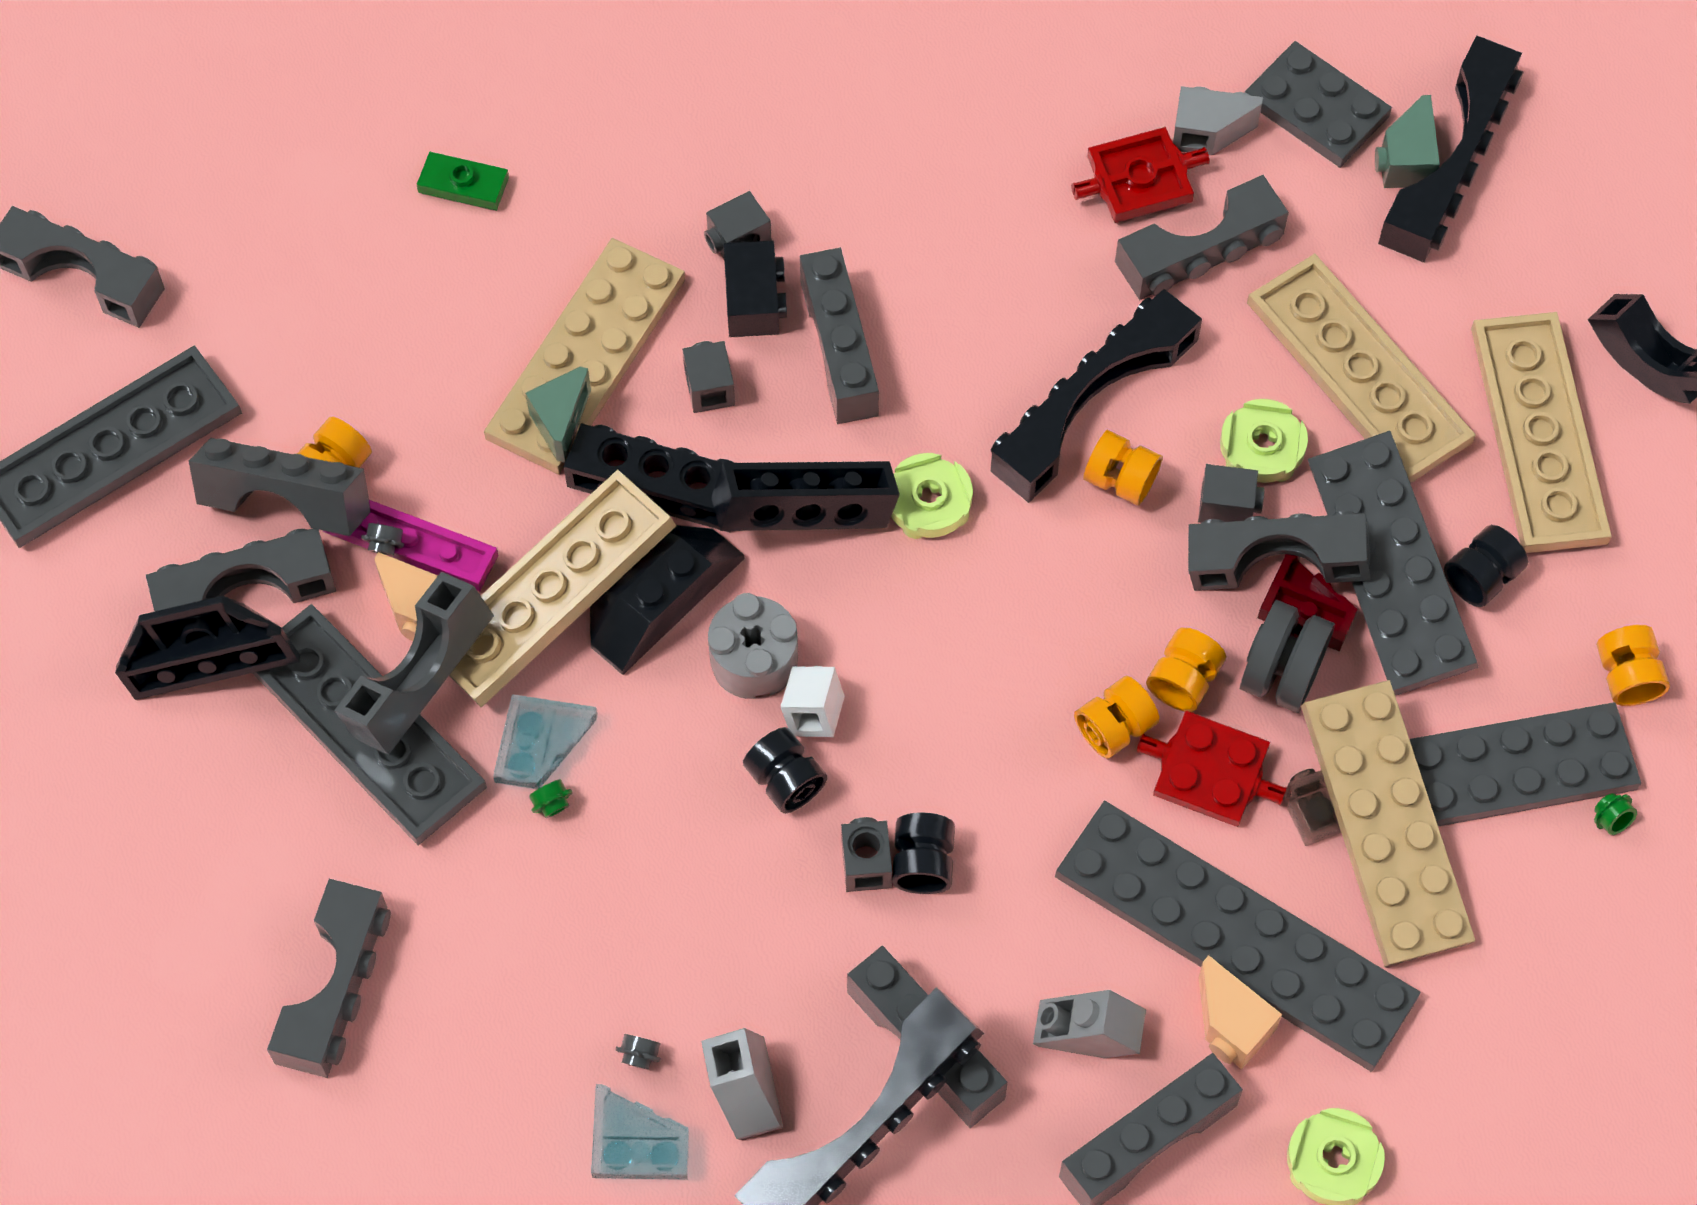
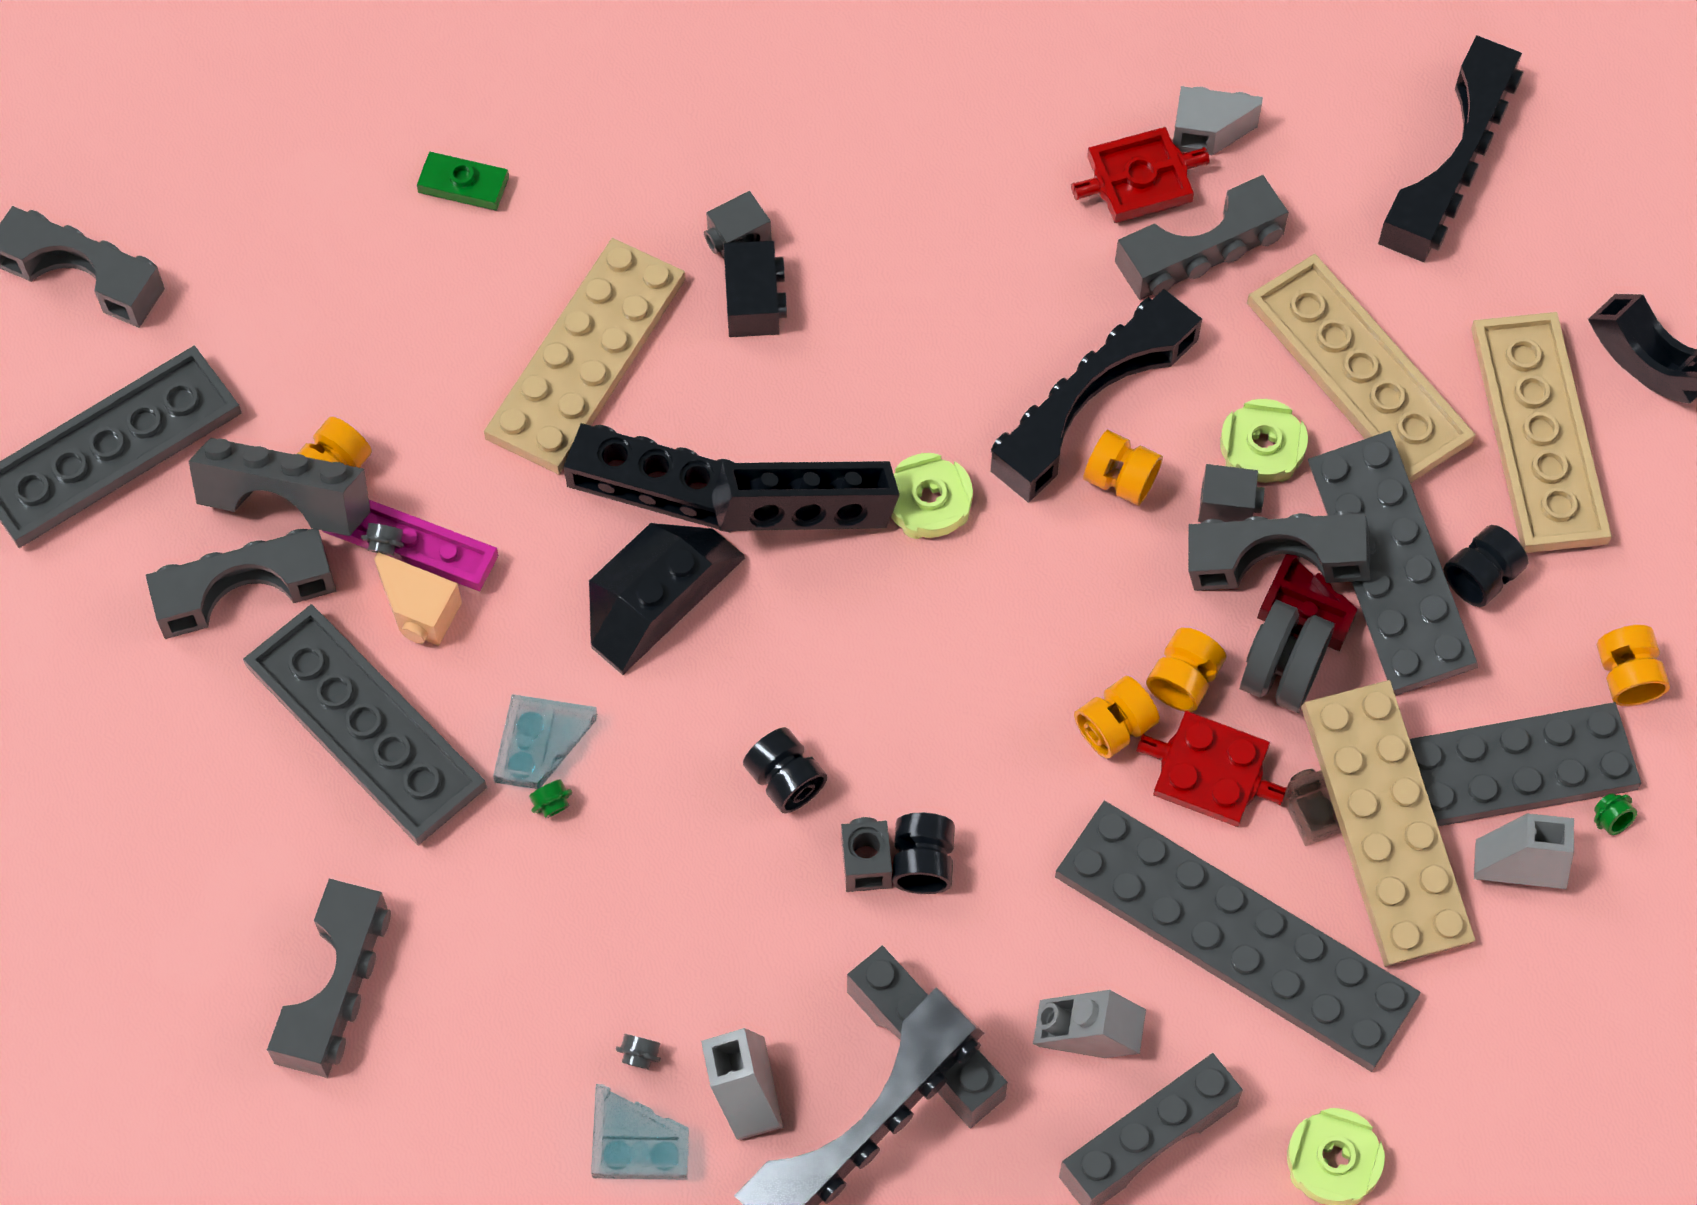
black wedge [115,596,300,700] -> none
dark grey arch [334,572,494,755] -> none
tan plate [449,469,676,707] -> none
sand green slope [525,367,591,463] -> none
dark grey brick [682,341,735,413] -> none
light grey brick [708,593,798,699] -> none
white brick [781,666,845,737] -> none
dark grey arch [800,247,879,424] -> none
light nougat slope [1198,955,1282,1069] -> none
dark grey plate [1245,41,1392,168] -> none
sand green slope [1375,95,1440,188] -> none
none -> light grey slope [1474,813,1574,889]

